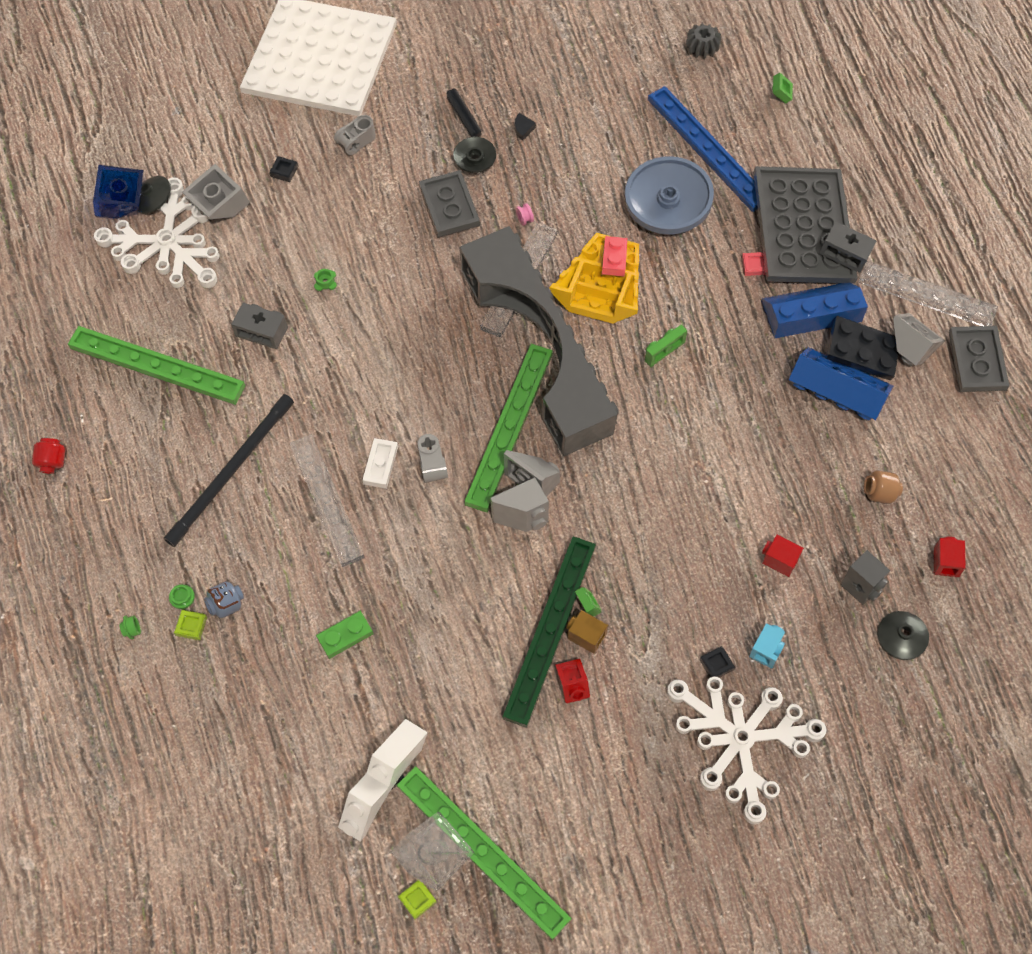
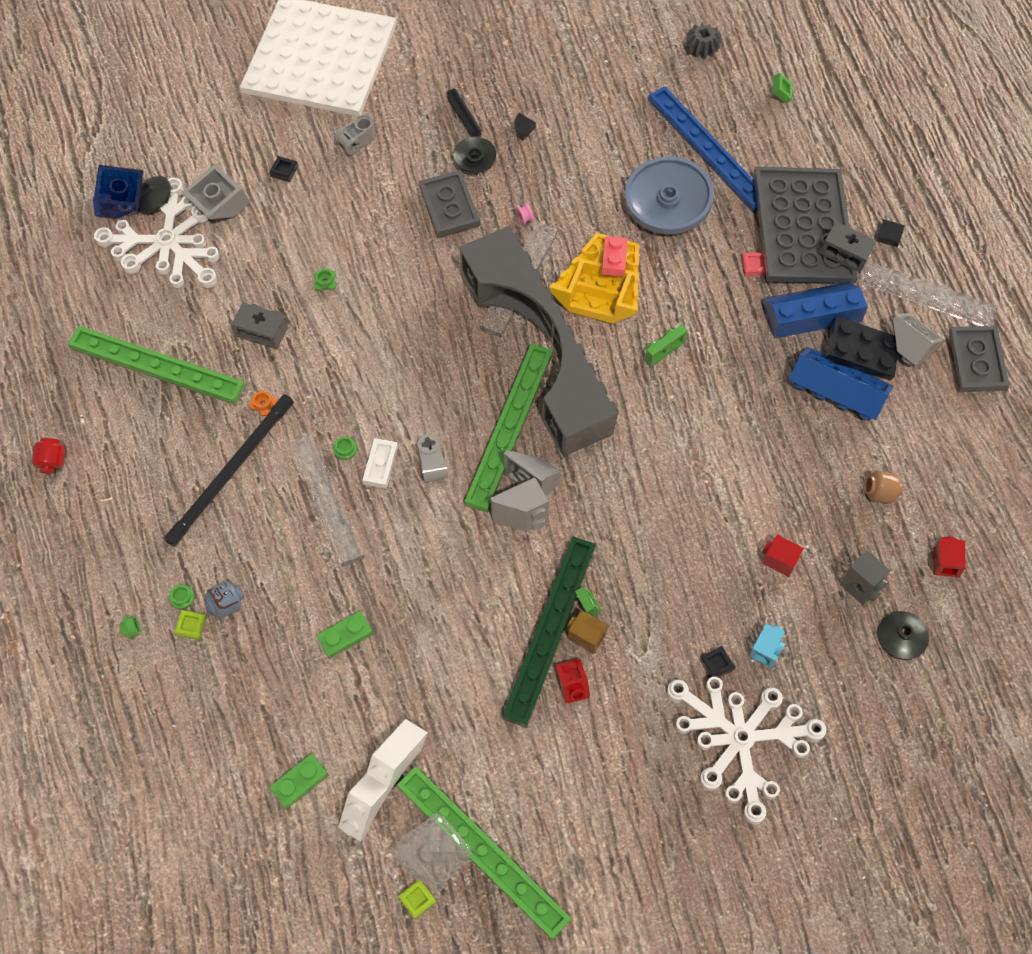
none -> orange plate [249,391,277,416]
none -> bright green plate [269,753,329,810]
none -> bright green plate [333,436,357,460]
none -> black tile [877,219,905,247]

